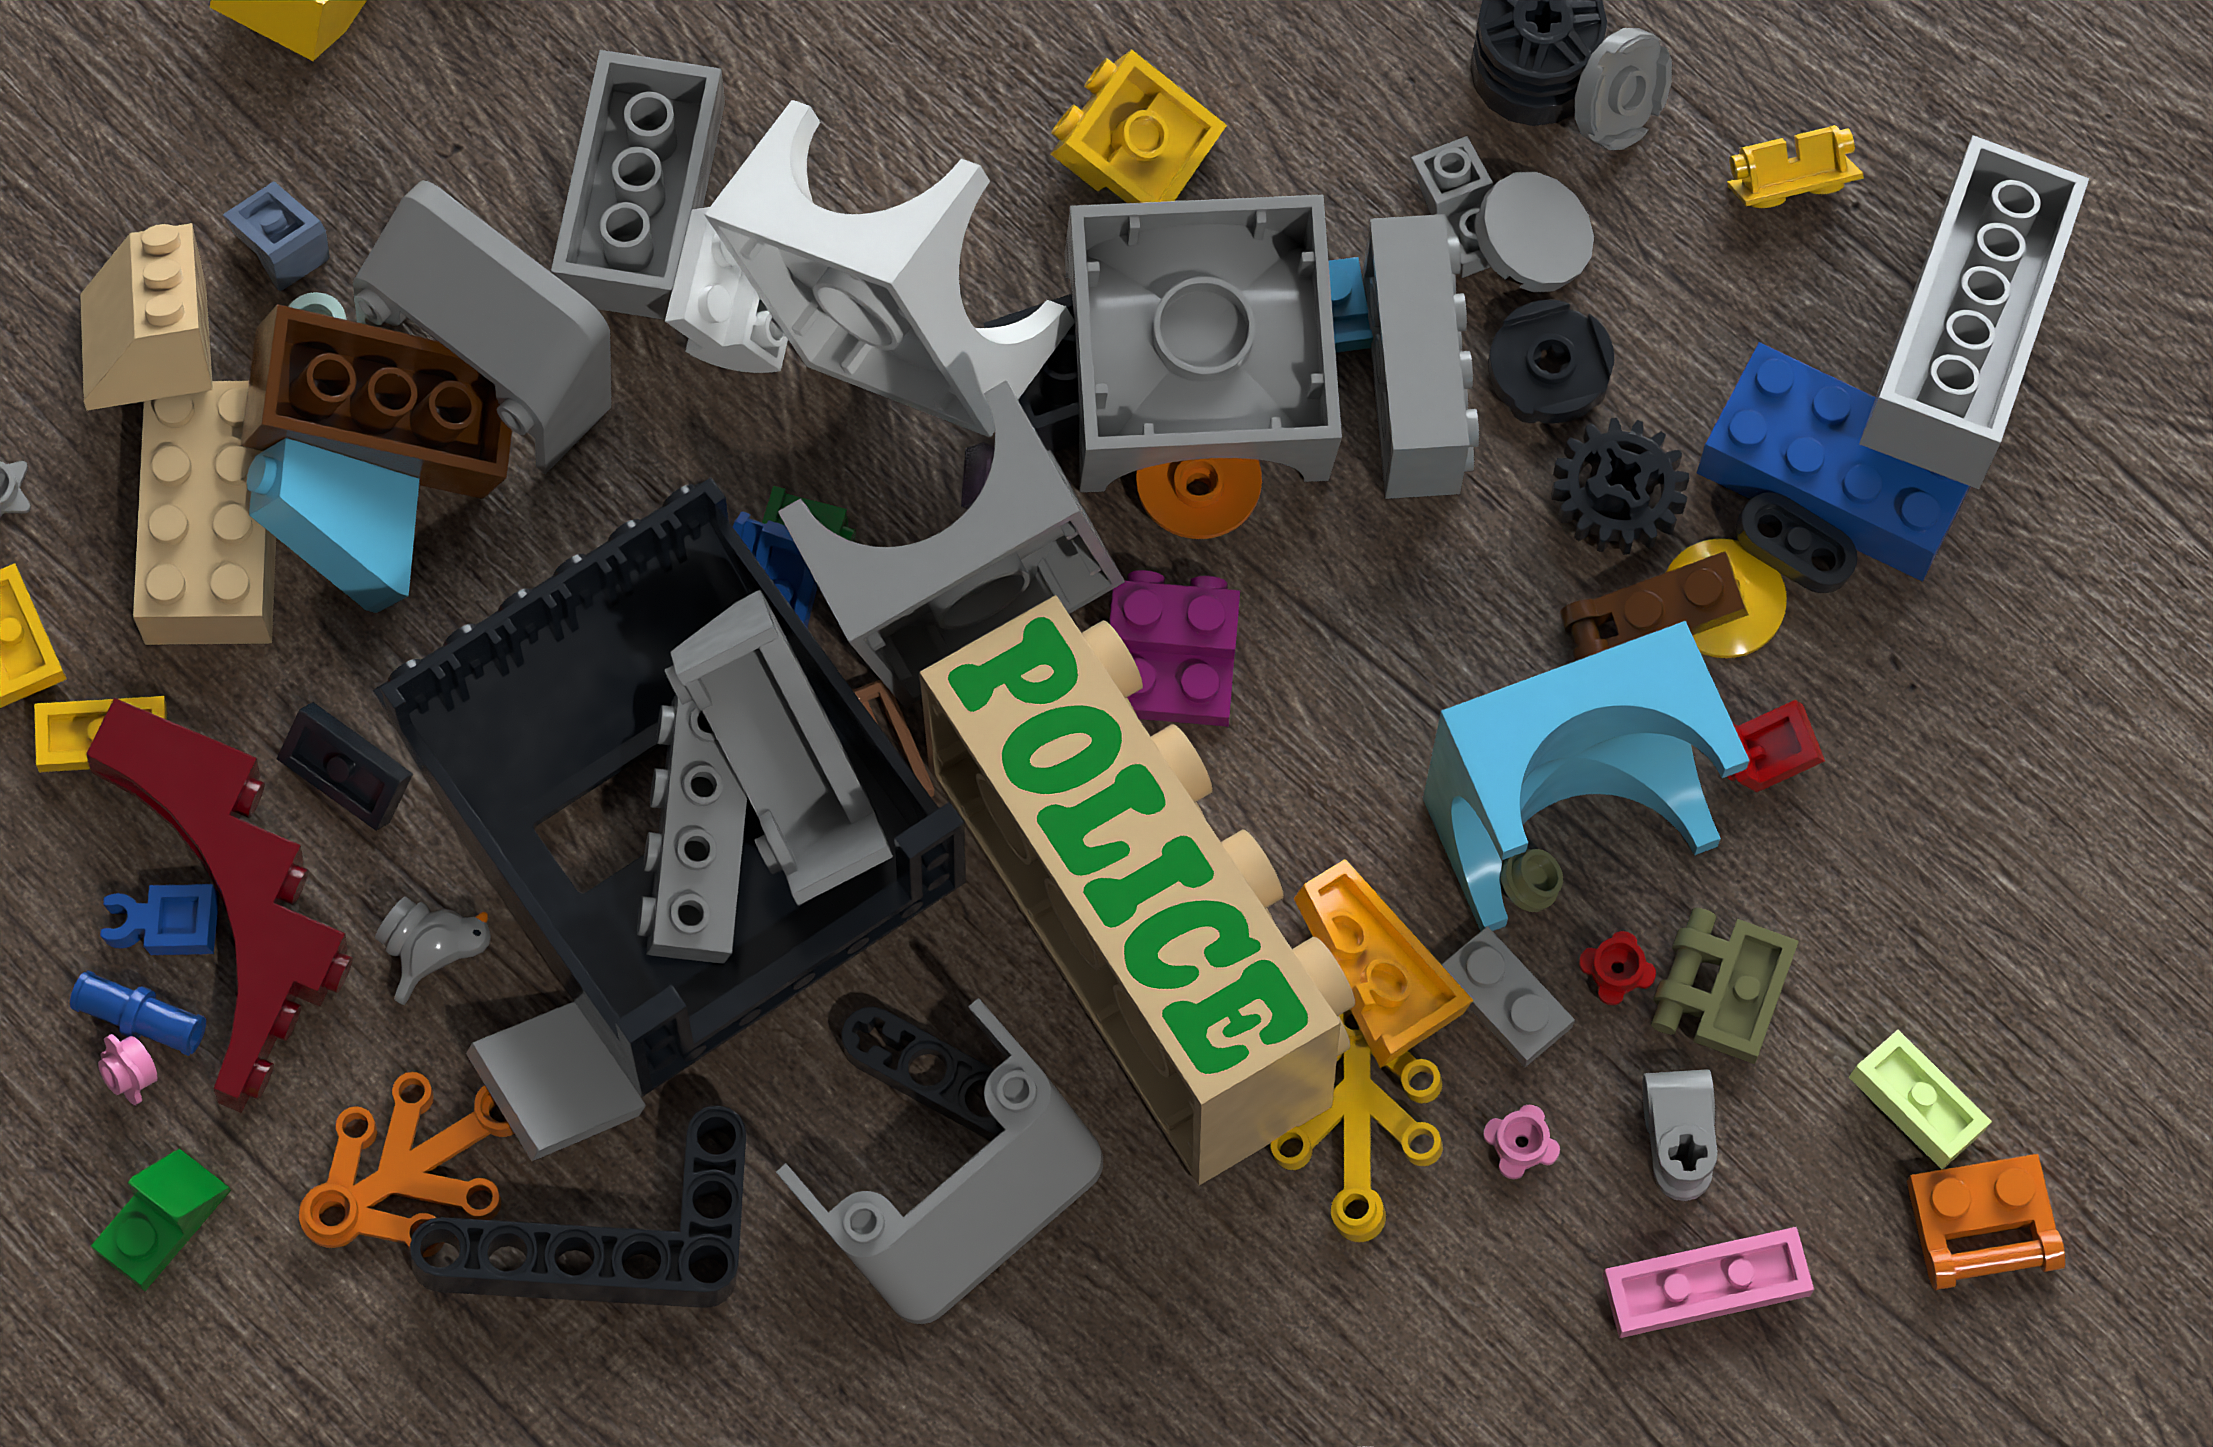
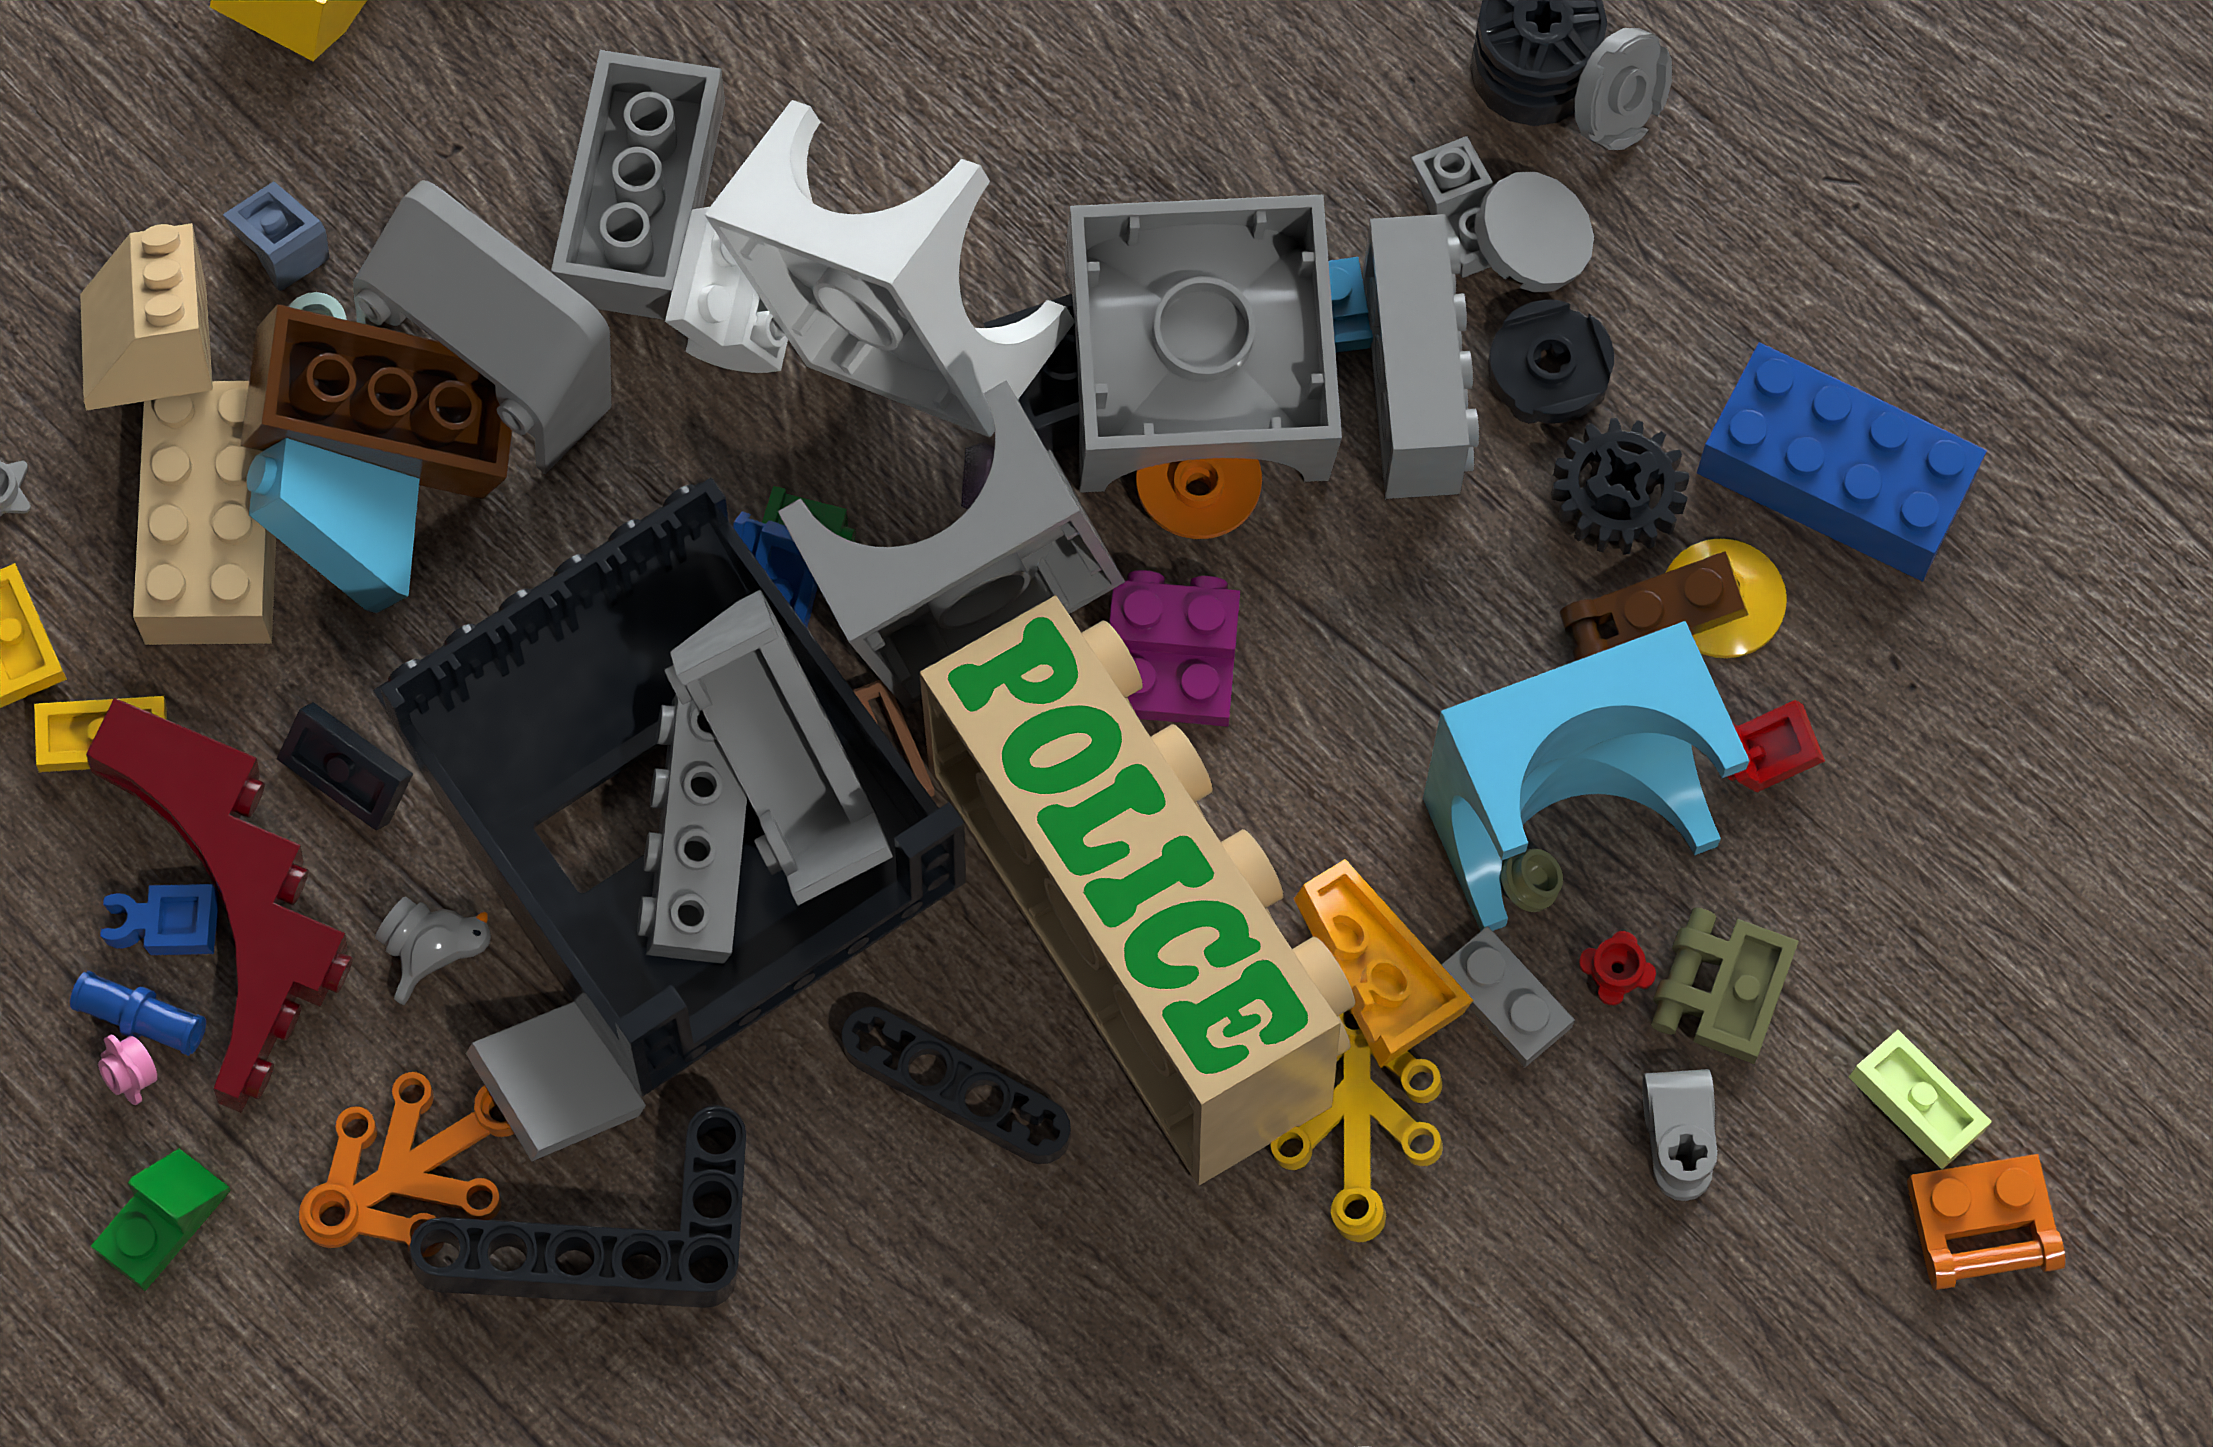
light grey windscreen [776,998,1103,1324] -> none
yellow plate [1050,49,1227,203] -> none
bright pink plate [1484,1105,1560,1179] -> none
bright pink plate [1602,1227,1814,1338] -> none
yellow hinge [1727,125,1864,208] -> none
black plate [1736,492,1858,593] -> none
light grey brick [1859,135,2089,489] -> none

